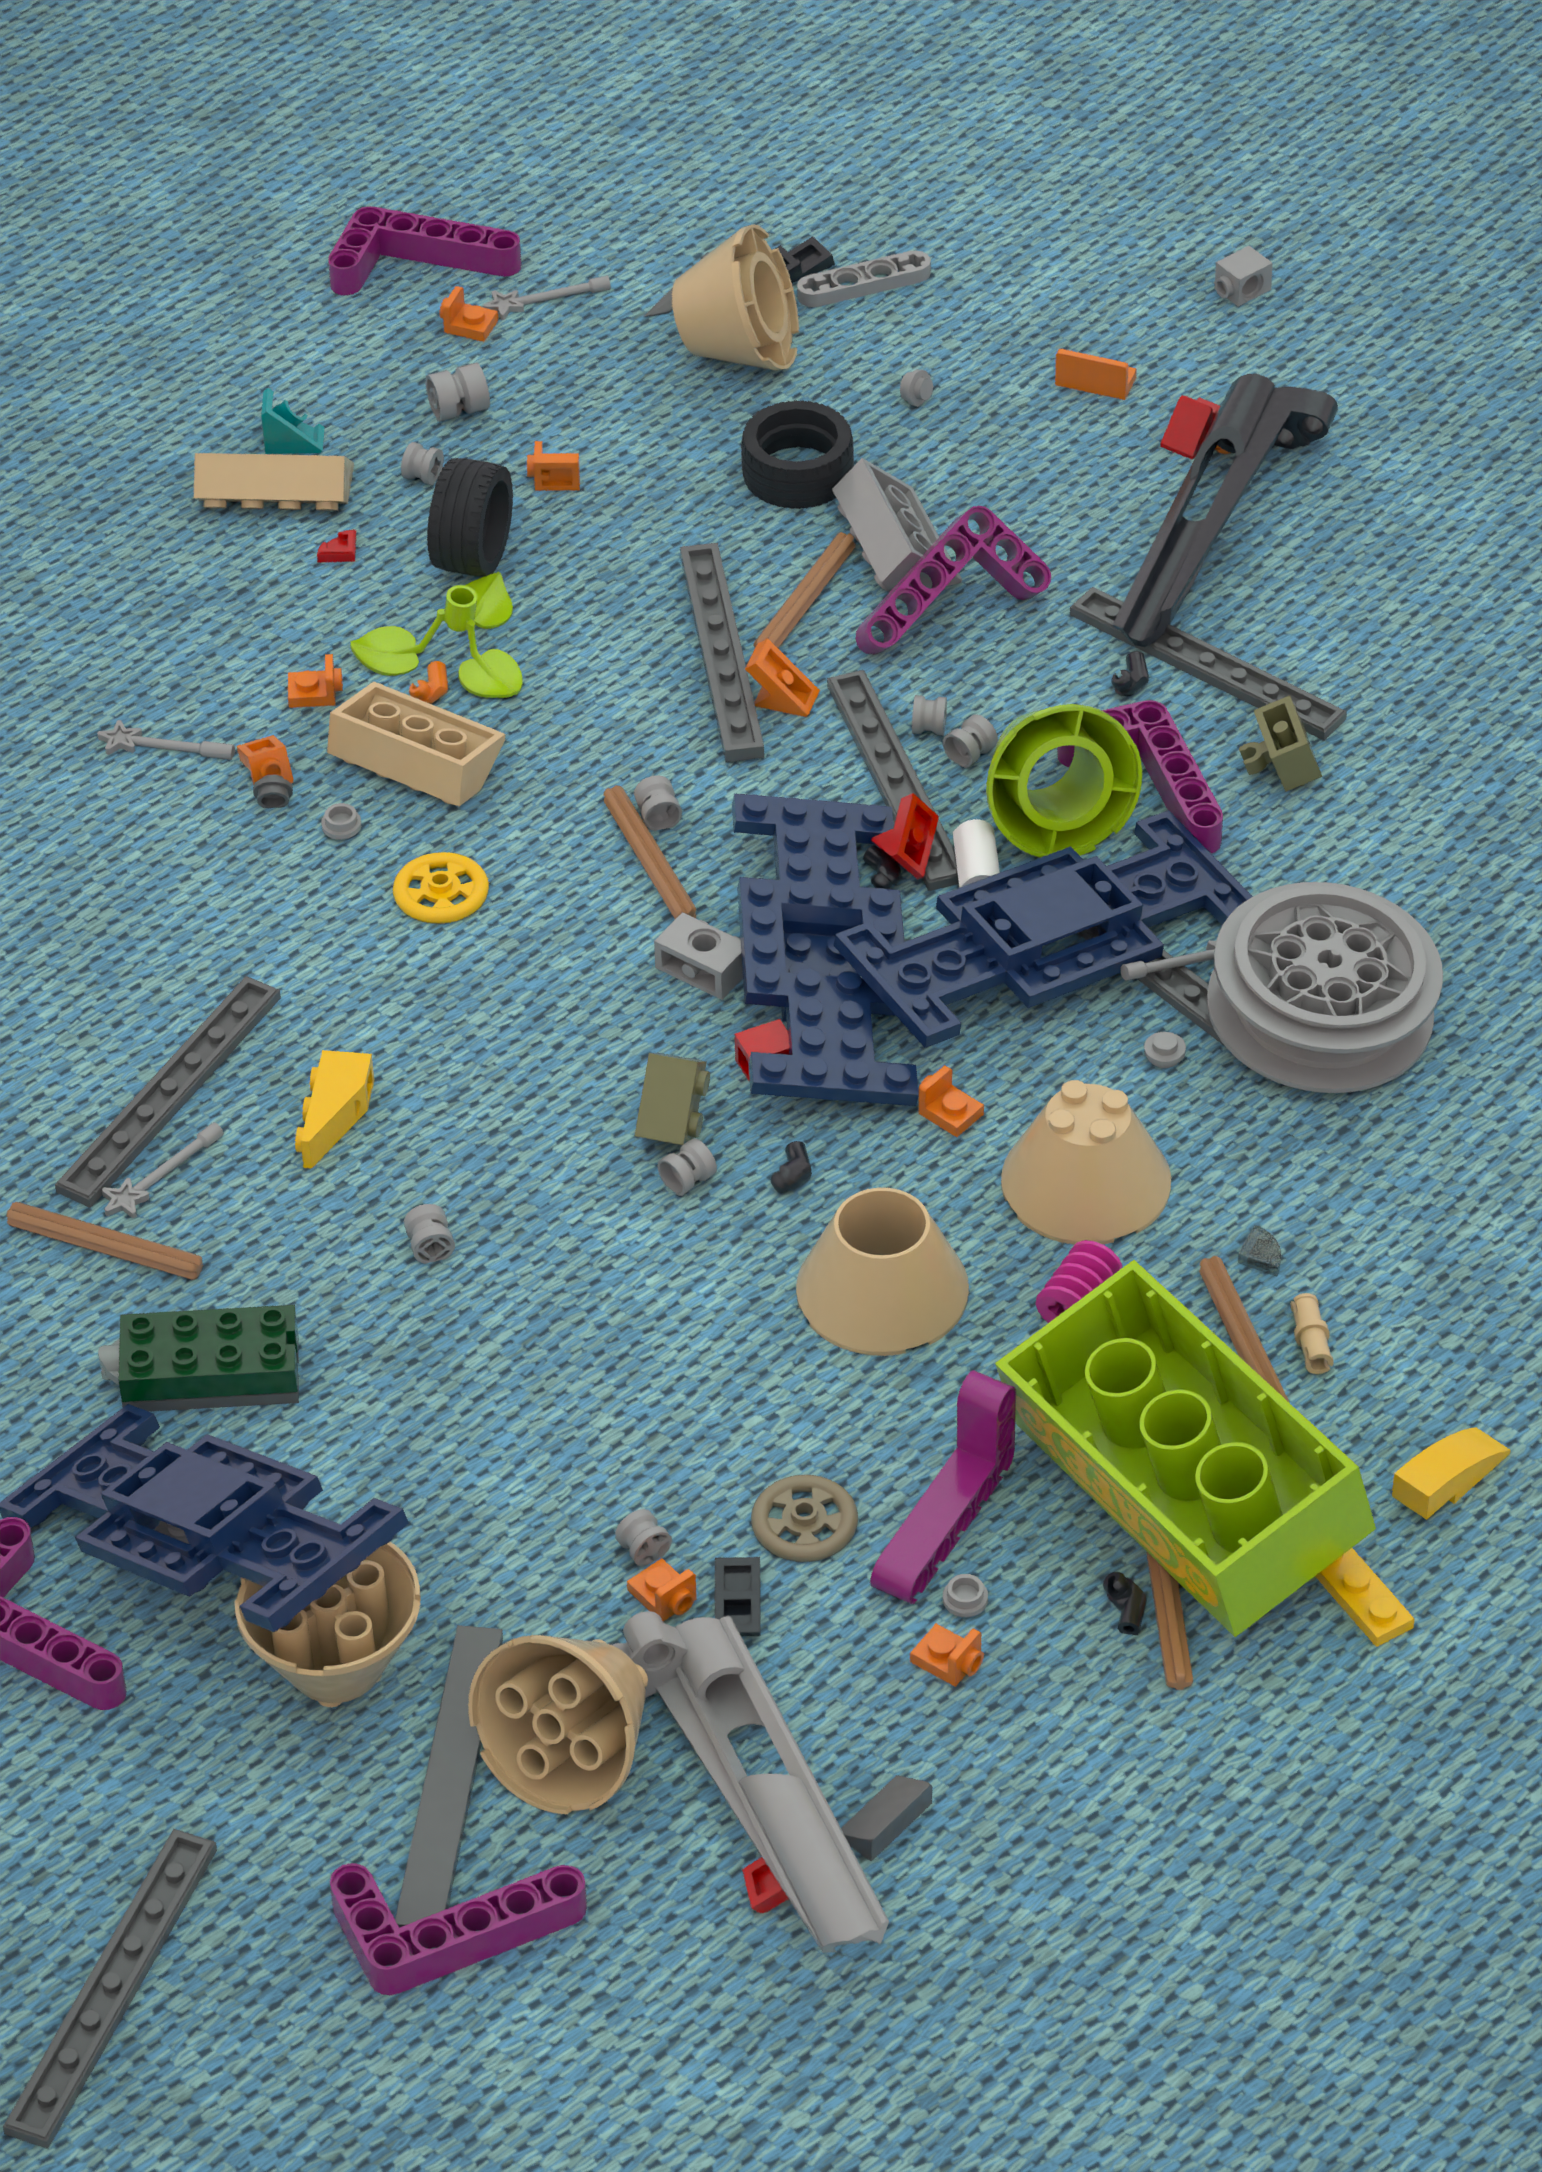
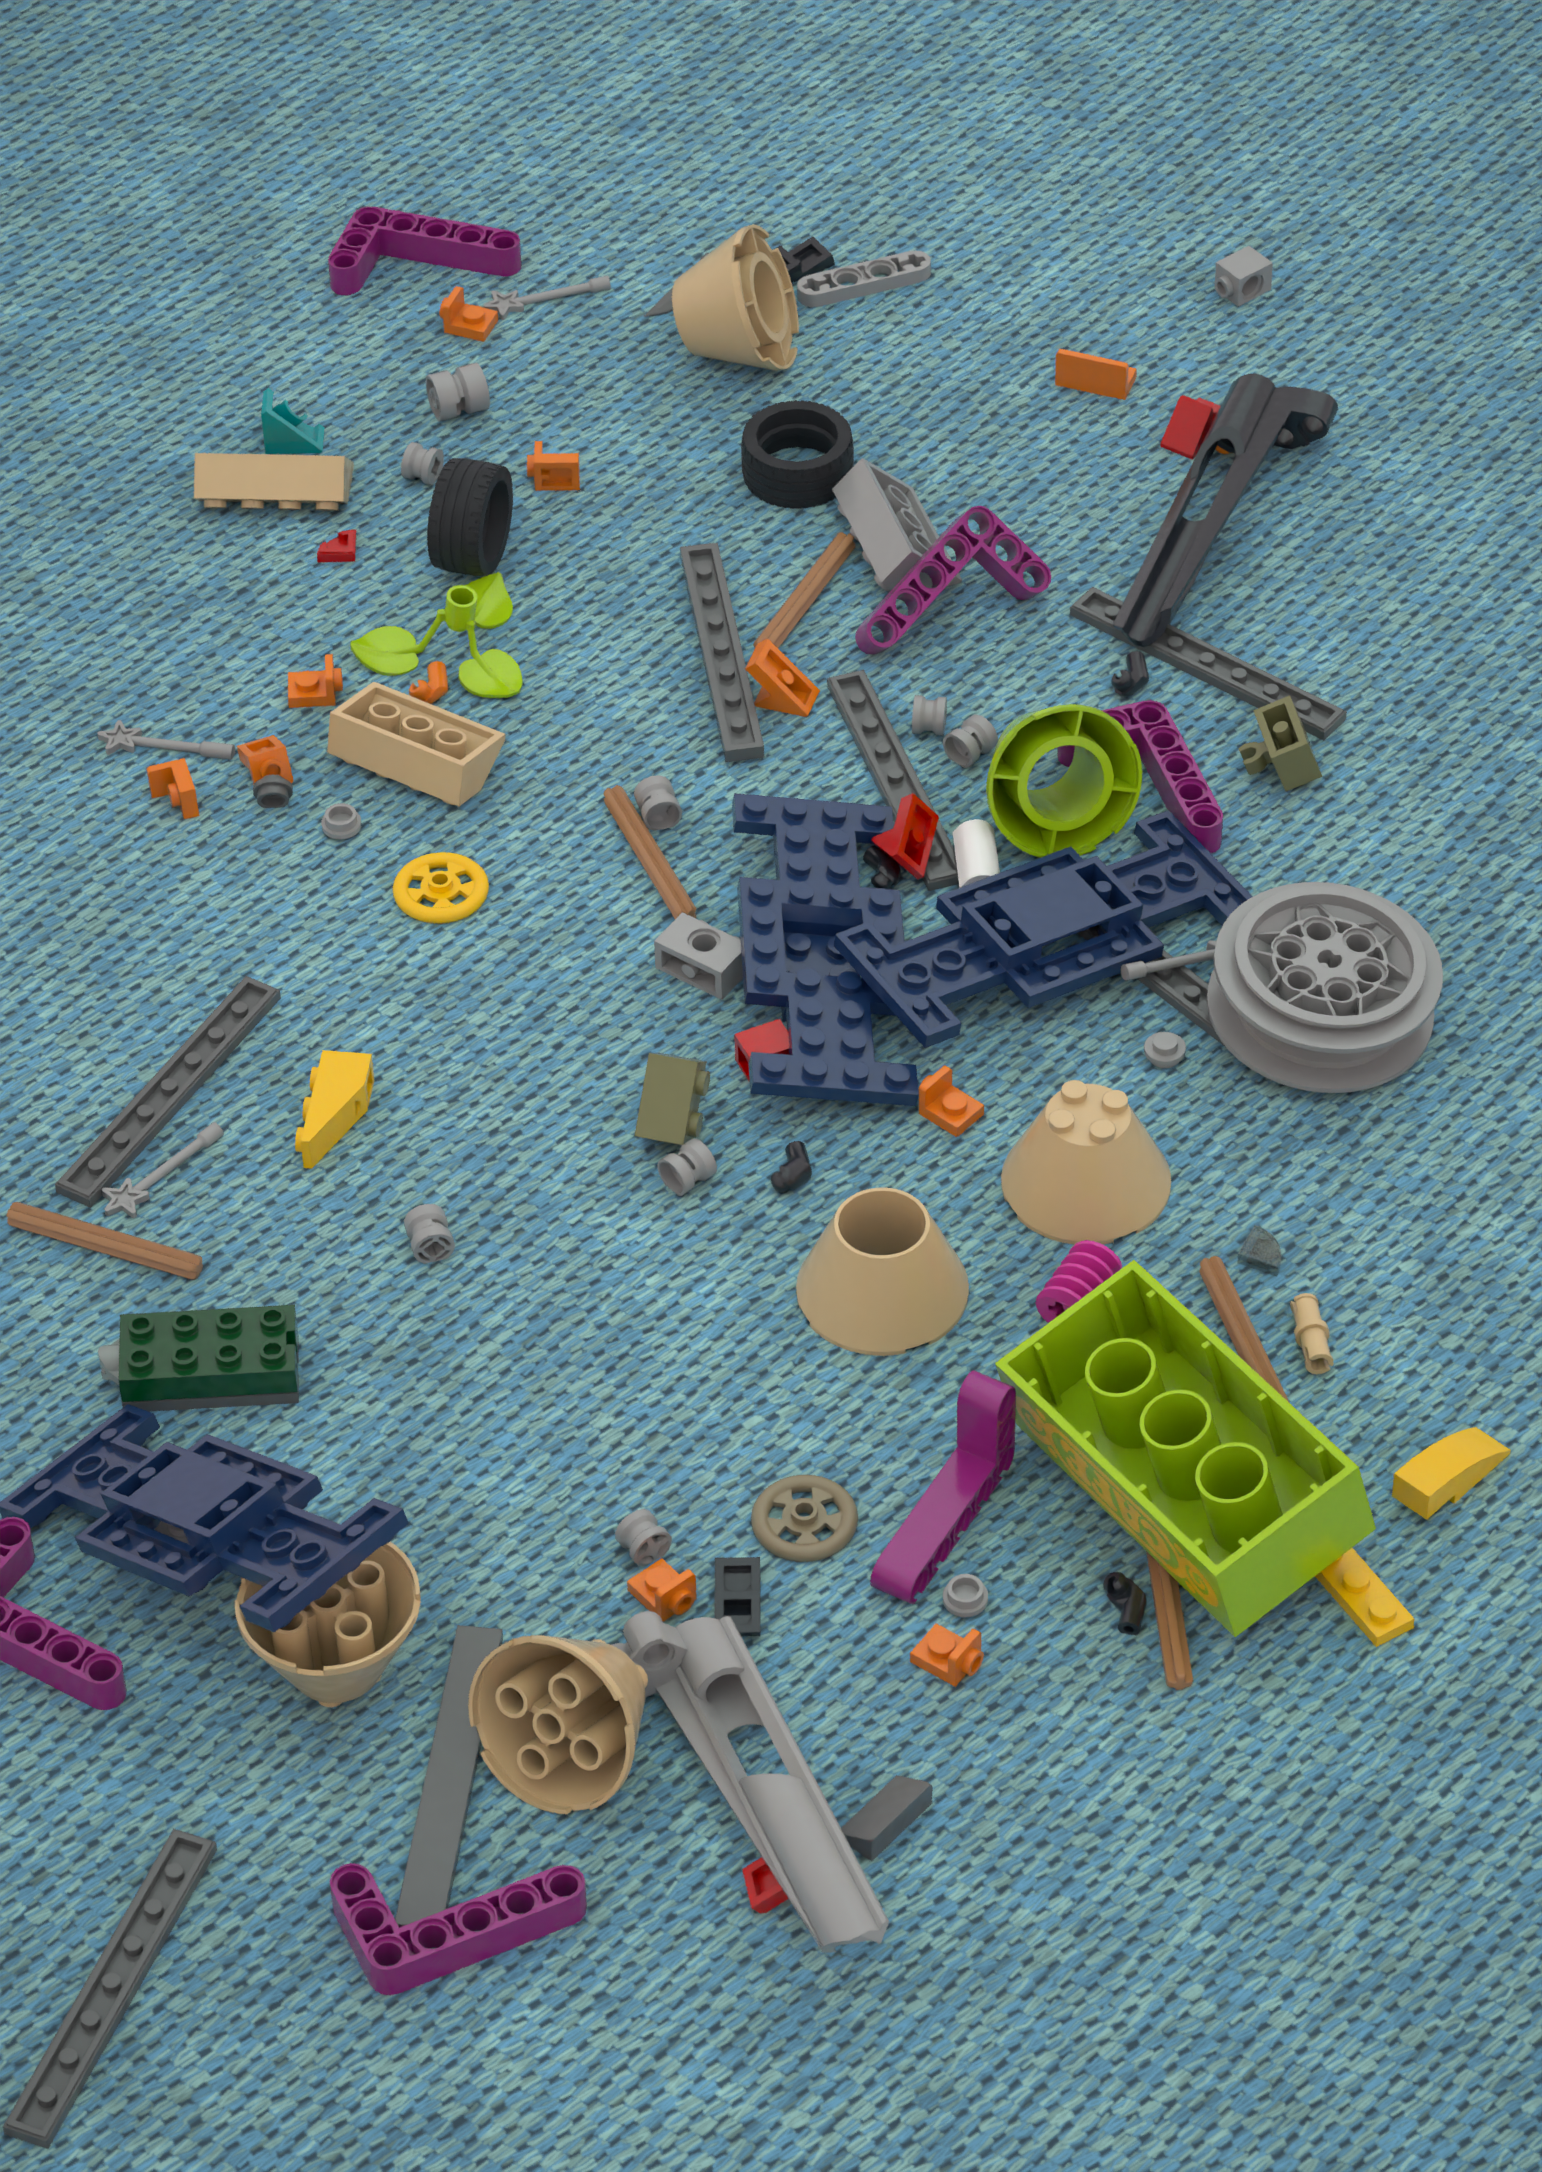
light grey plate [900,369,933,407] -> none
none -> orange bracket [147,758,199,819]

